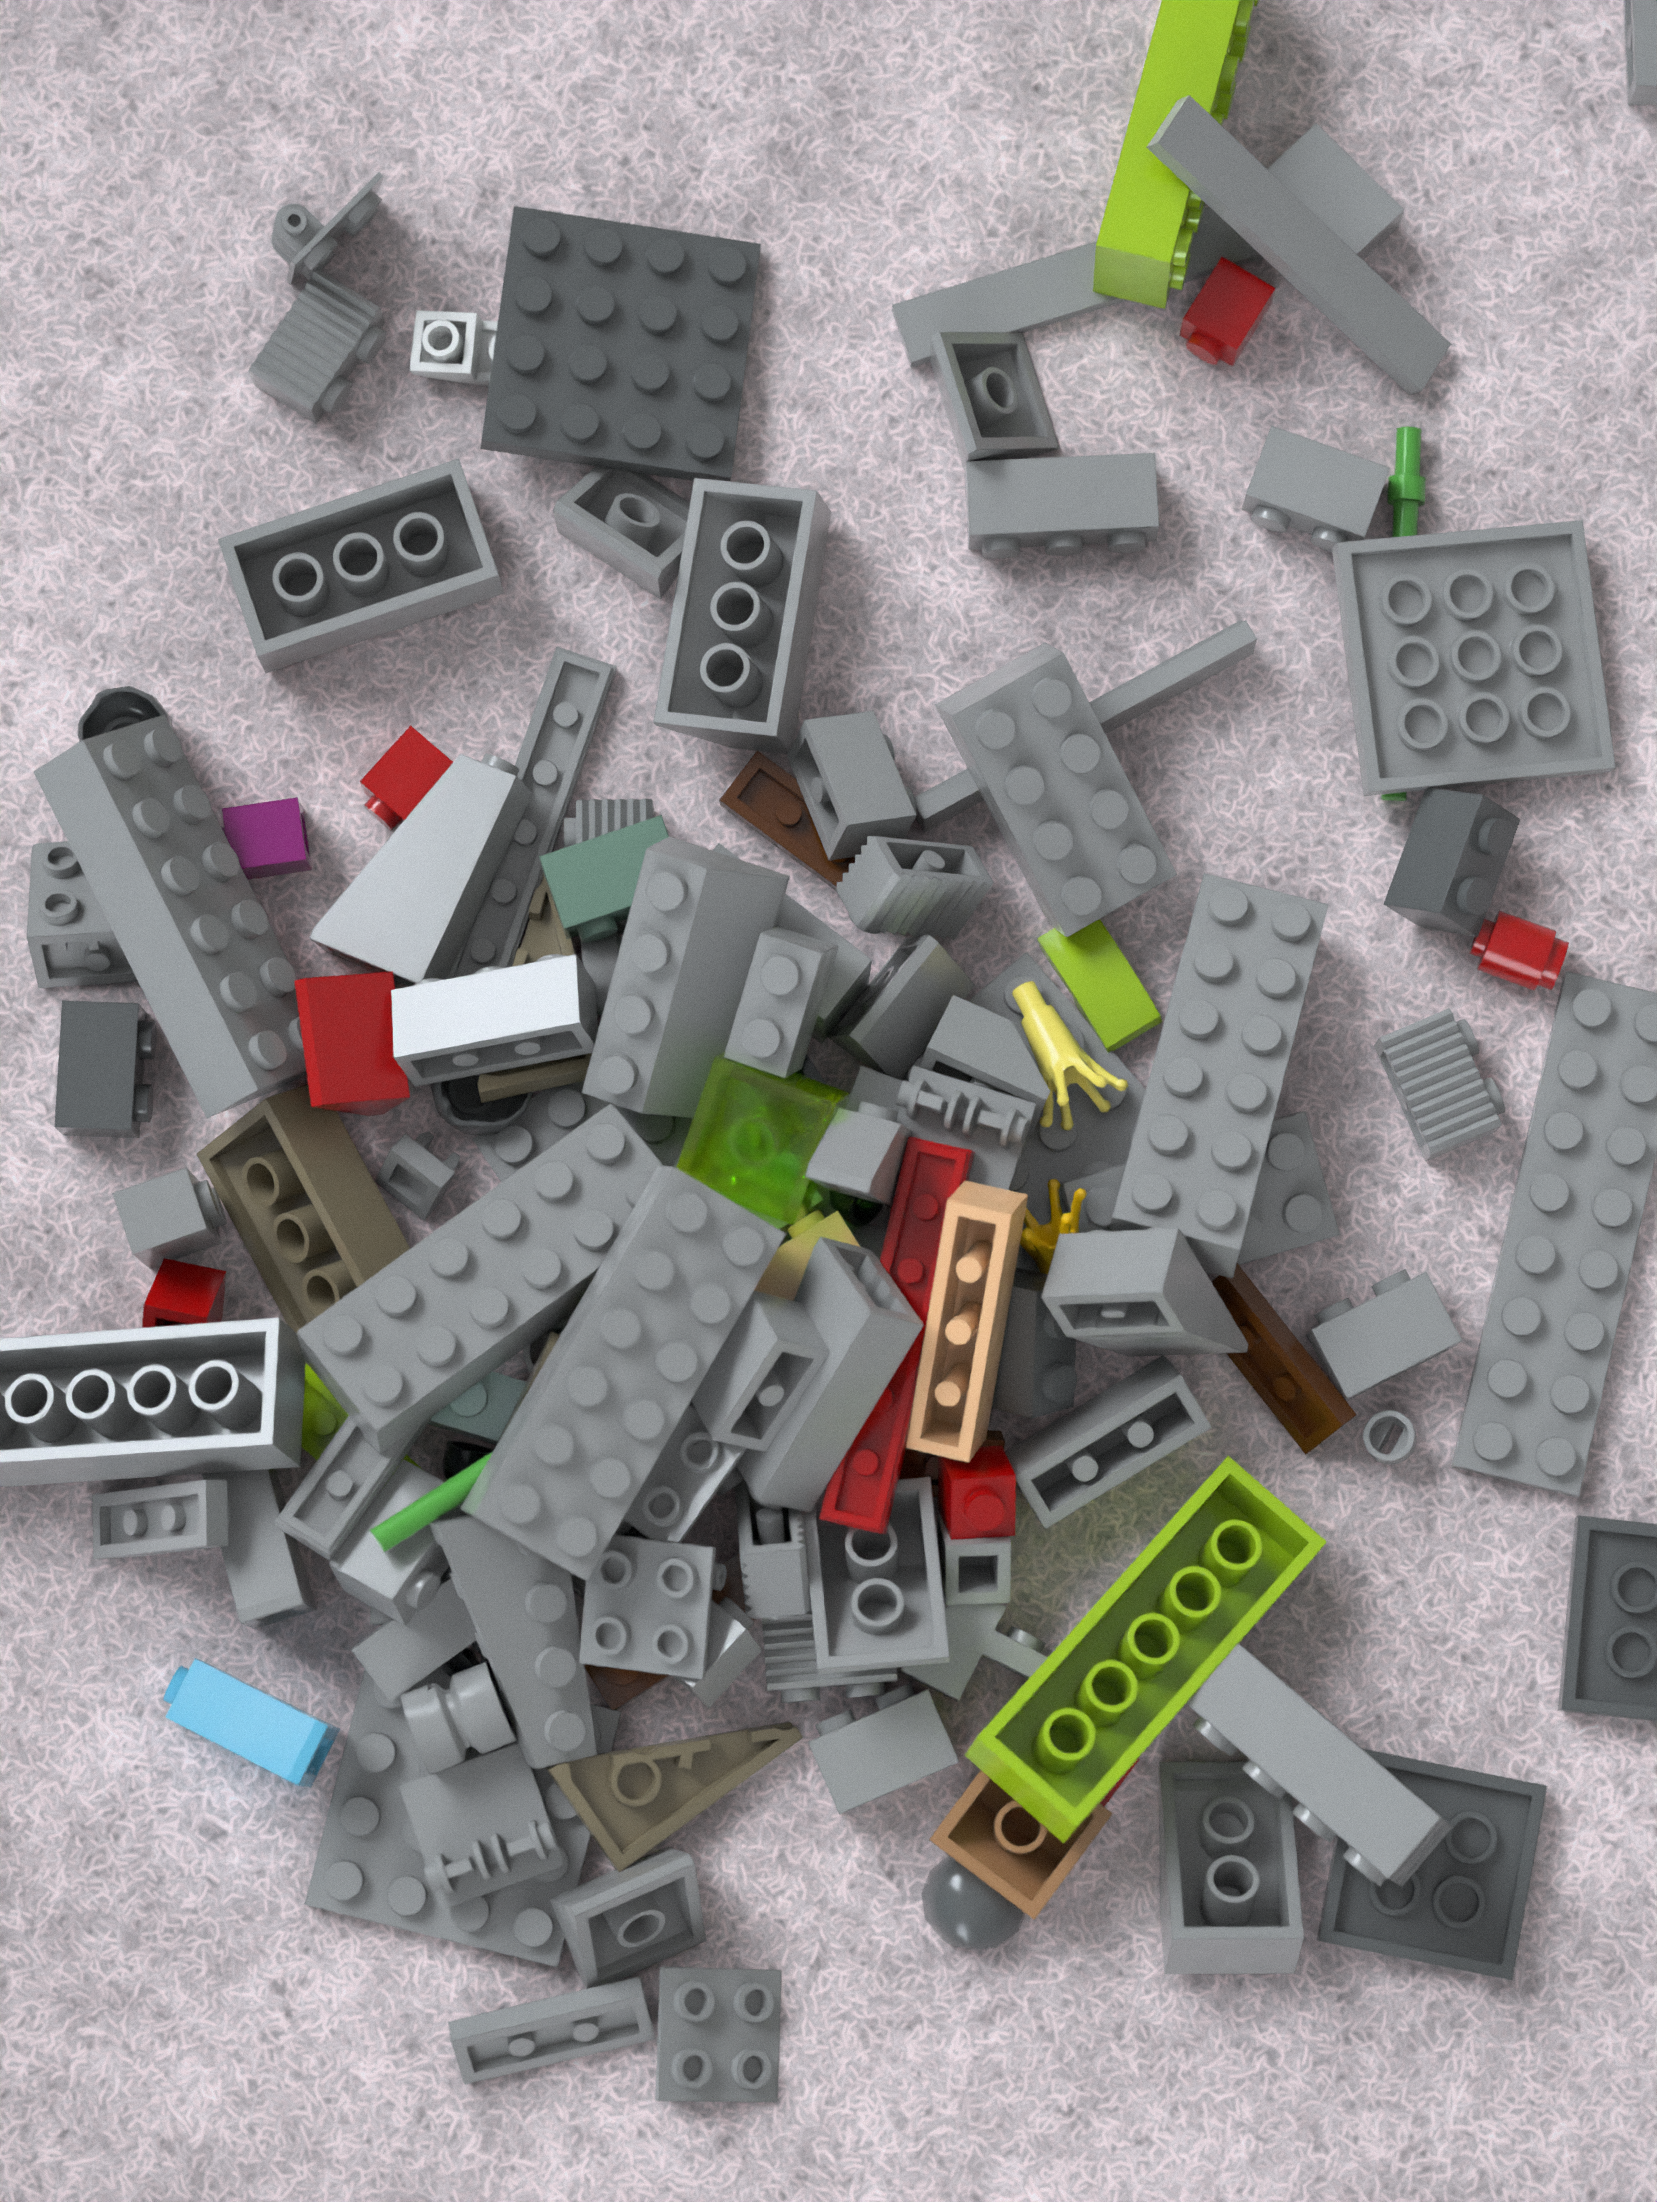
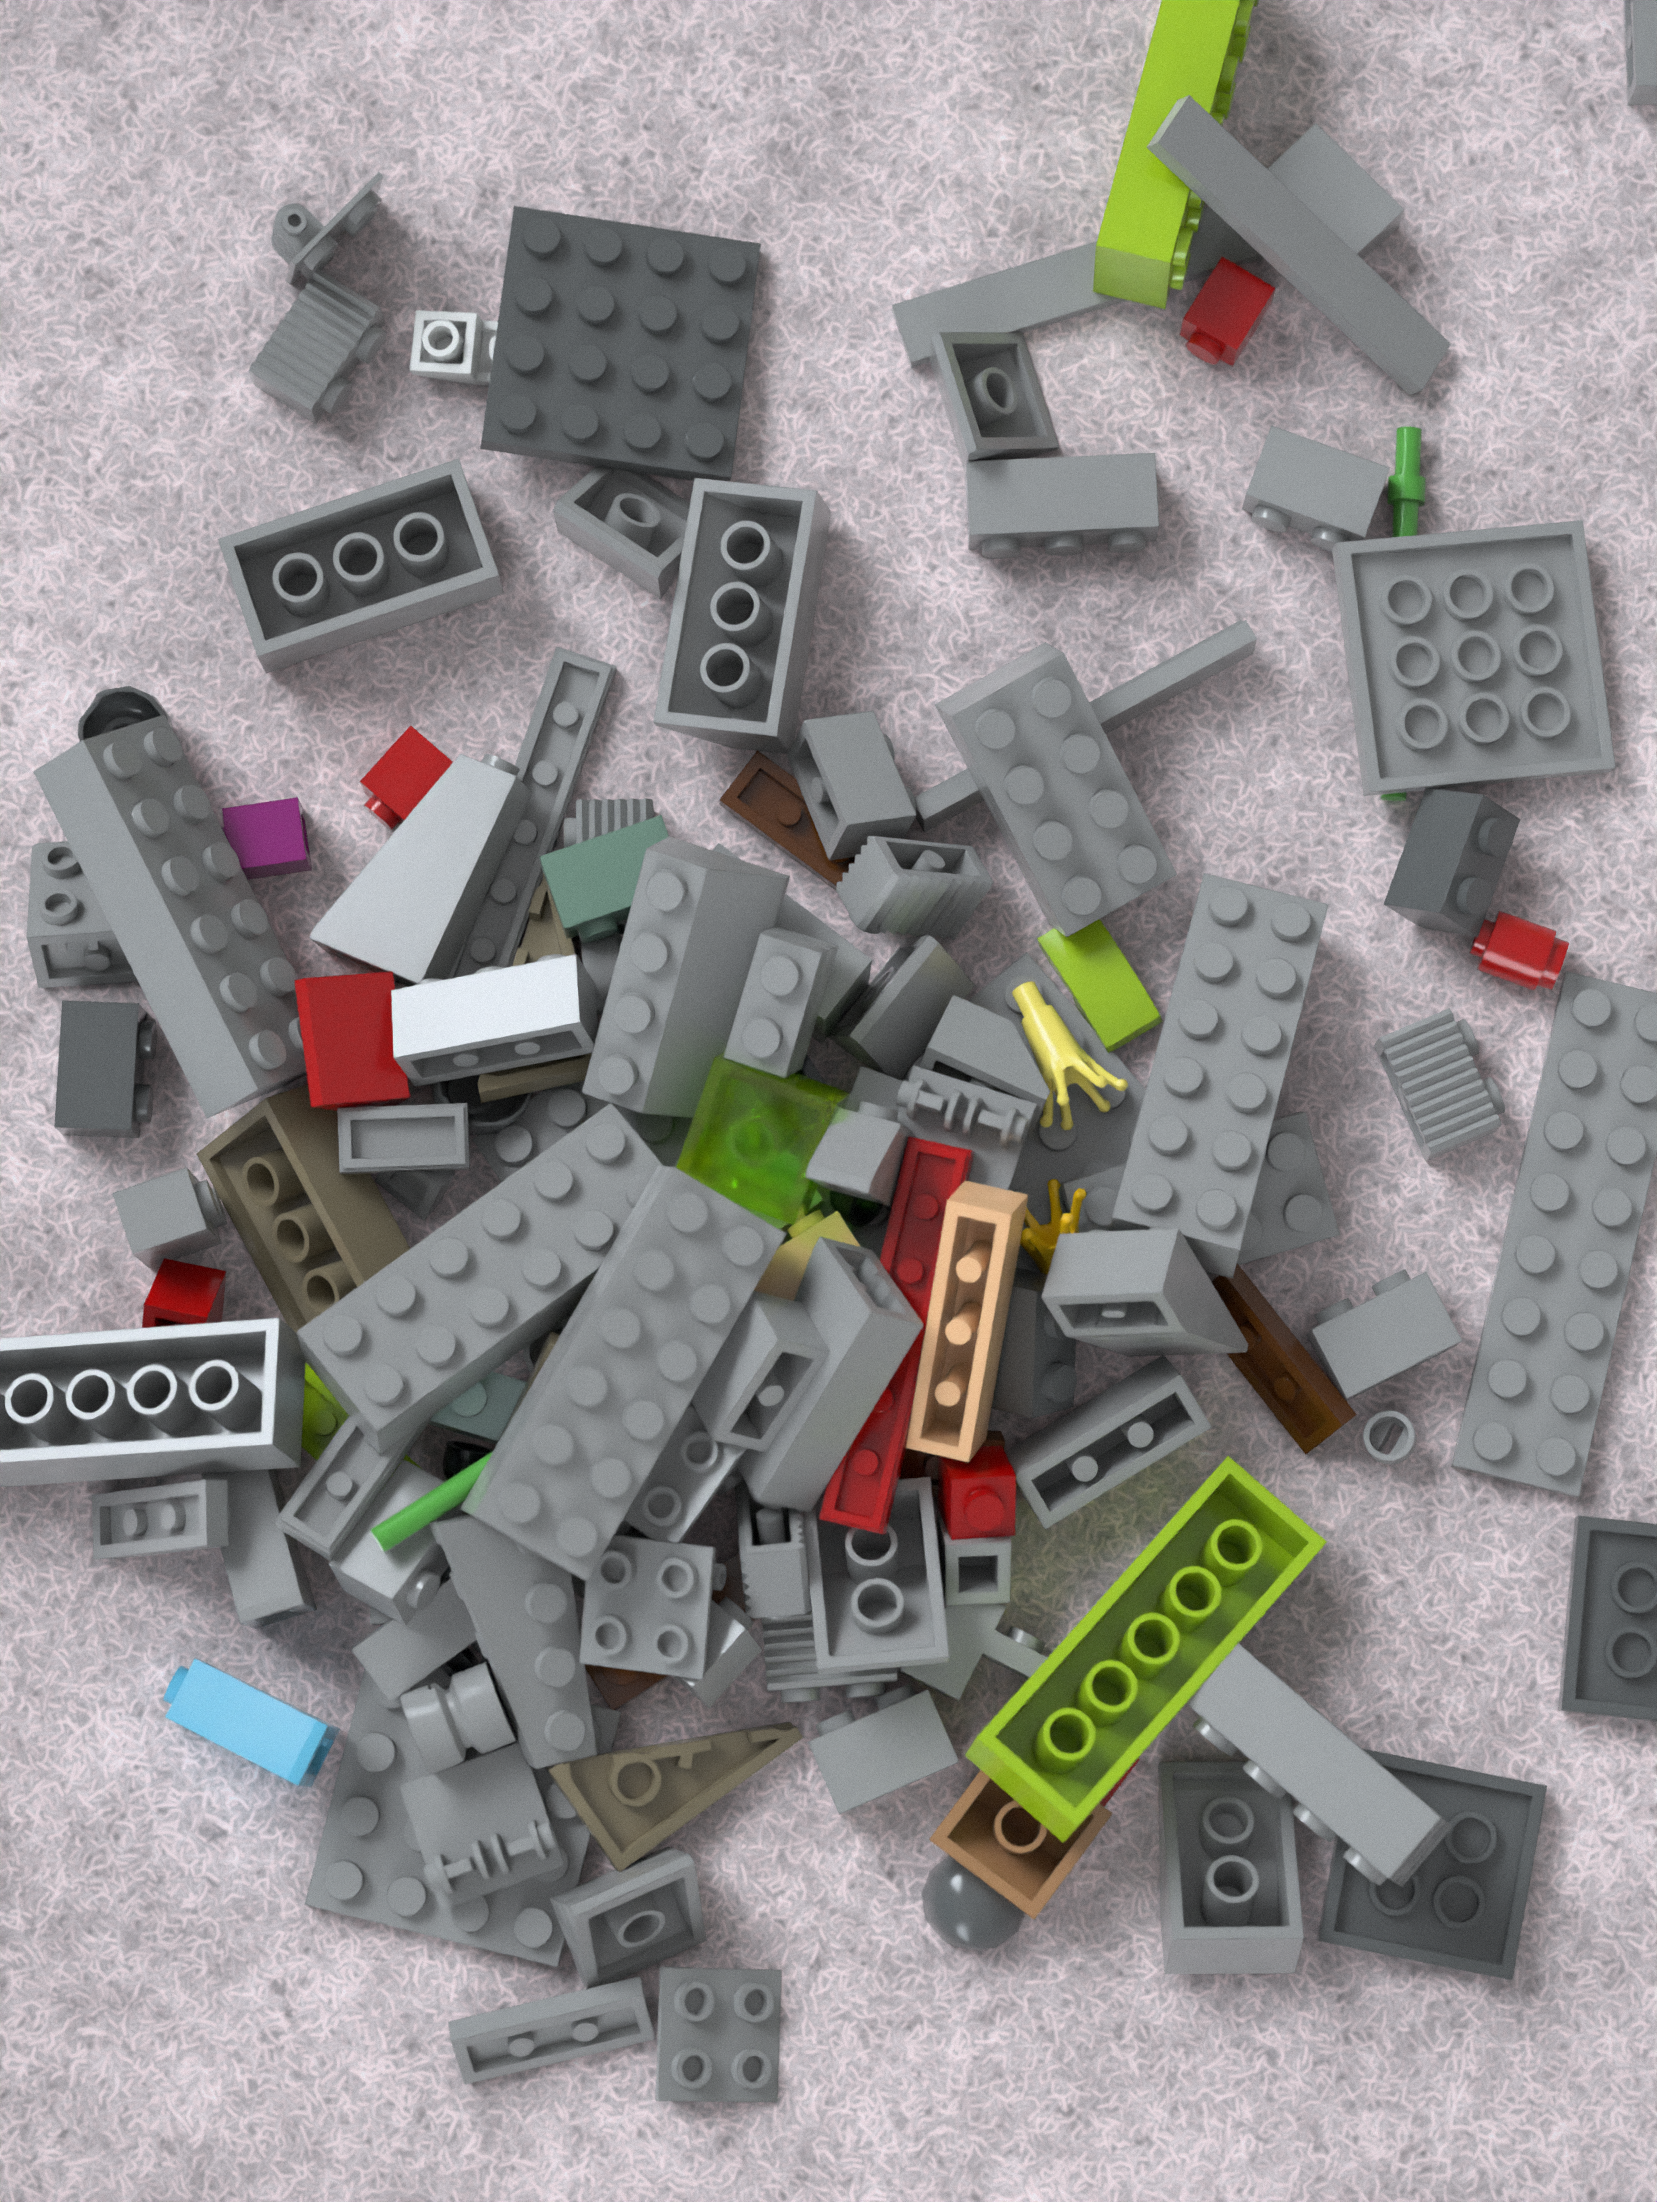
none -> light grey tile [337,1103,470,1175]

